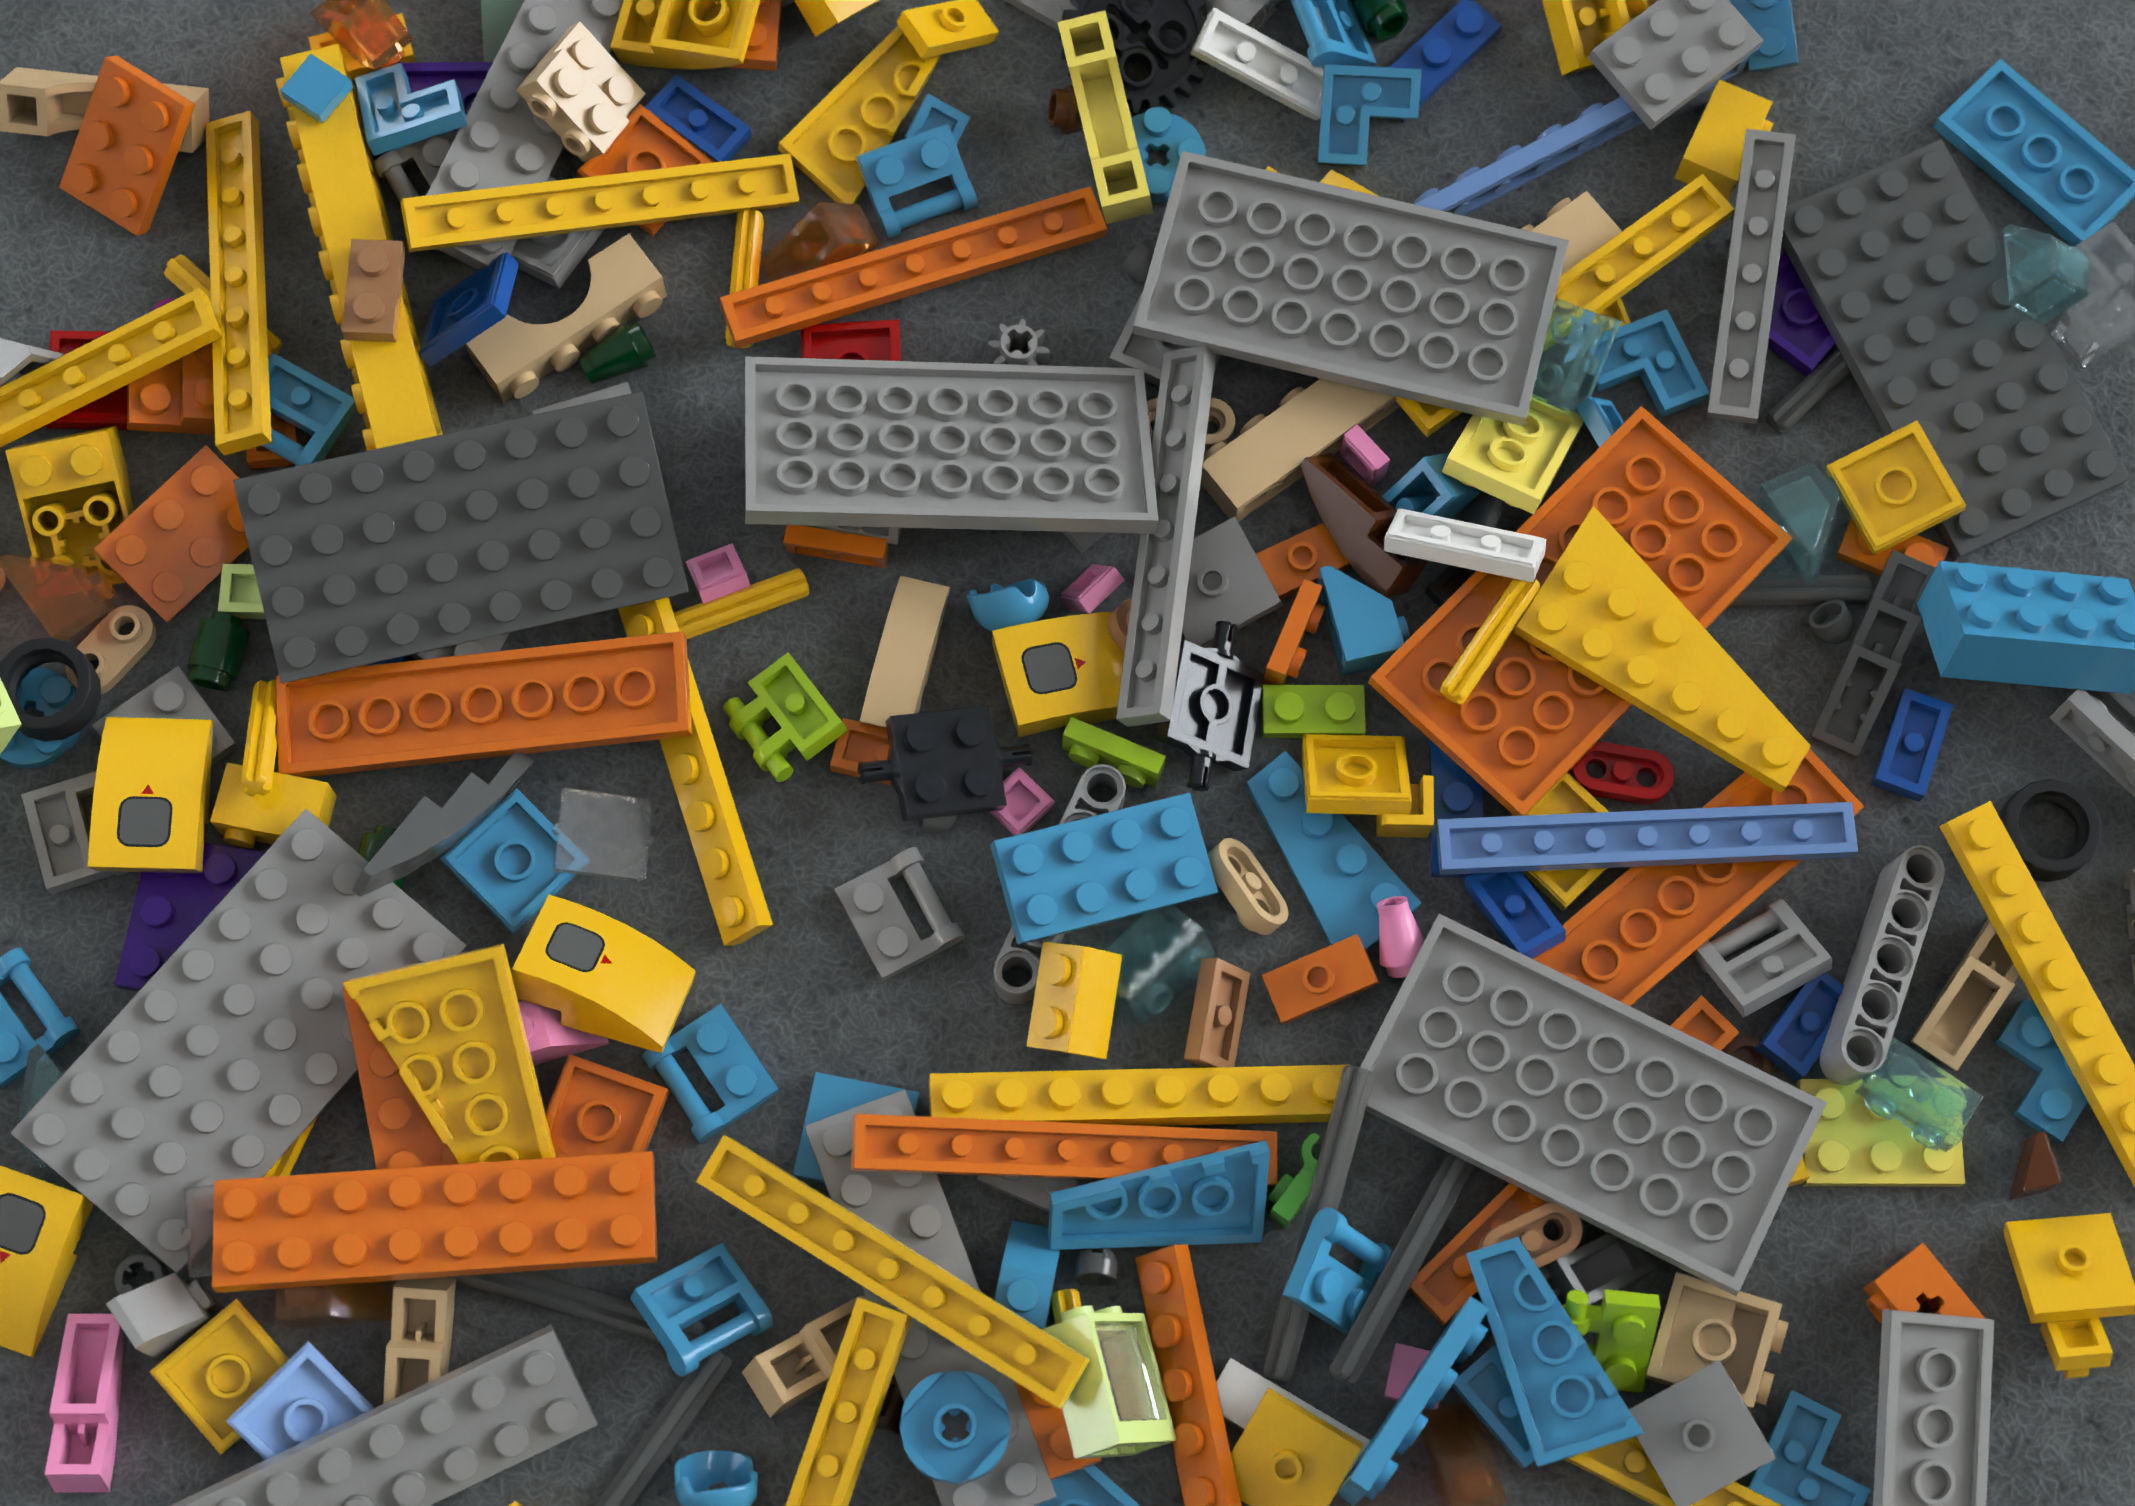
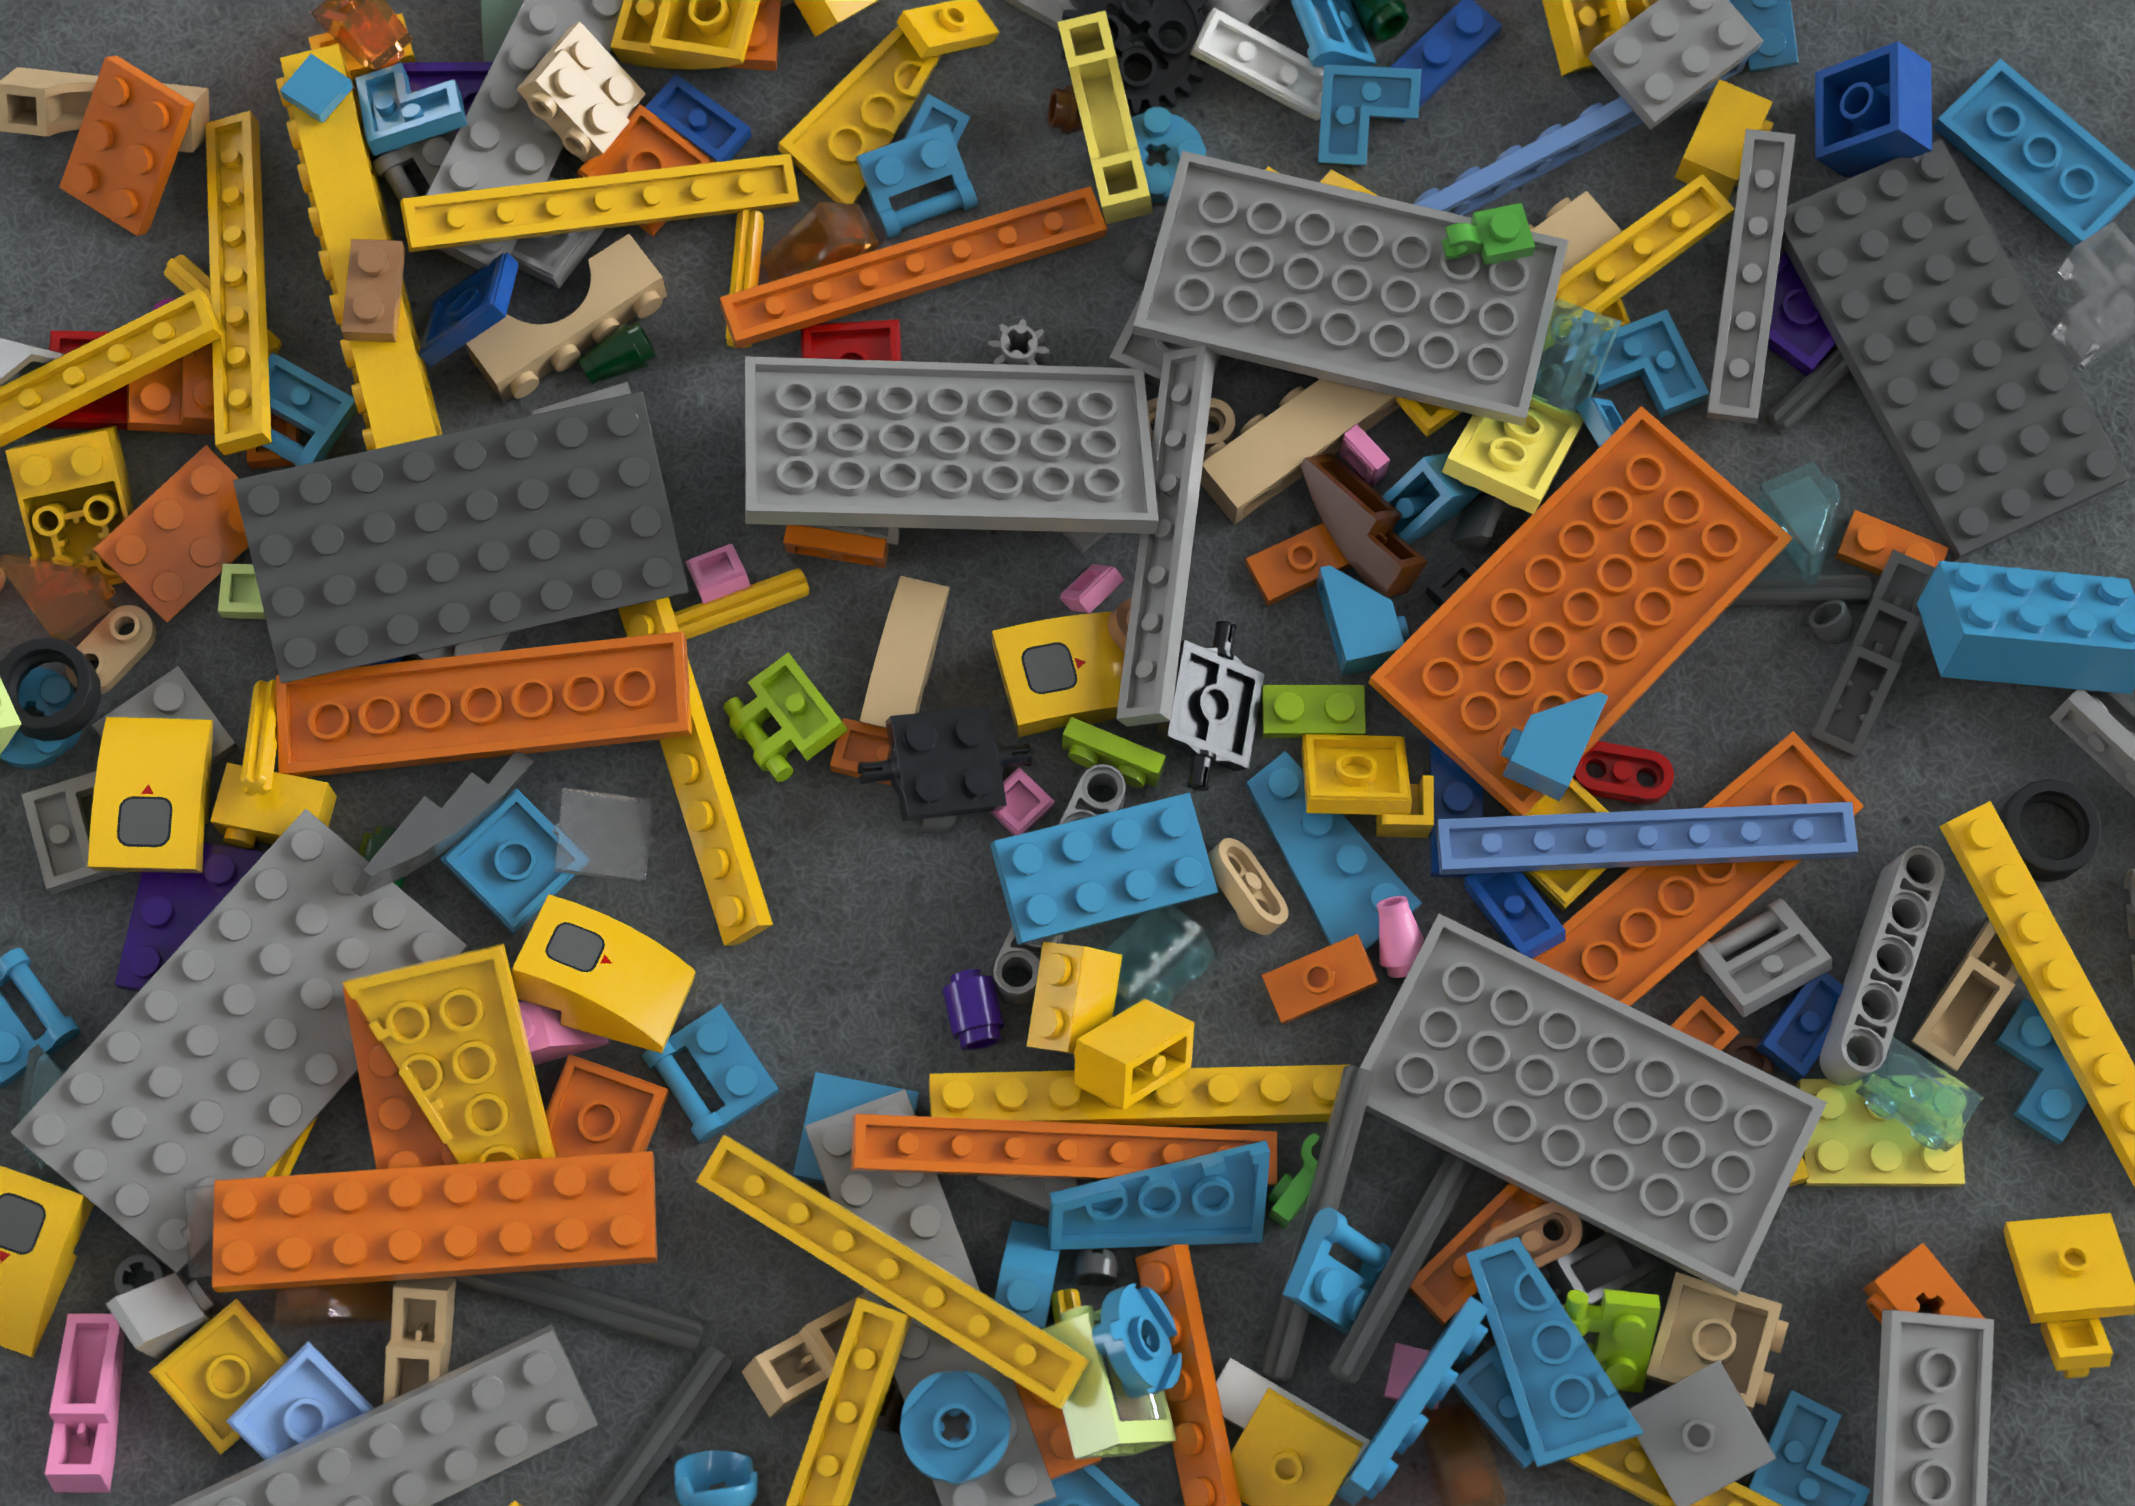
dark green brick [187,612,250,691] -> none
dark azure plate [630,1243,773,1377] -> none
light grey plate [834,847,965,982] -> none
dark azure hair [966,578,1049,633] -> none
light grey plate [1182,516,1284,648] -> none
medium nougat plate [1184,958,1251,1068] -> none
orange plate [1263,579,1326,685] -> none
white tile [1384,508,1547,582] -> none
yellow axle [1440,578,1541,705] -> none
yellow wing [1514,506,1811,793] -> none
yellow plate [1825,420,1966,556] -> none
blue plate [1871,688,1953,802] -> none
clear light blue slope [2003,224,2091,324] -> none
reddish brown slope [2010,1131,2062,1200] -> none
none -> dark purple brick [942,969,1004,1051]
none -> yellow brick [1074,999,1194,1110]
none -> dark azure plate [1092,1284,1182,1399]
none -> bright green plate [1441,203,1535,265]
none -> dark azure slope [1500,692,1608,801]
none -> blue brick [1815,41,1932,178]

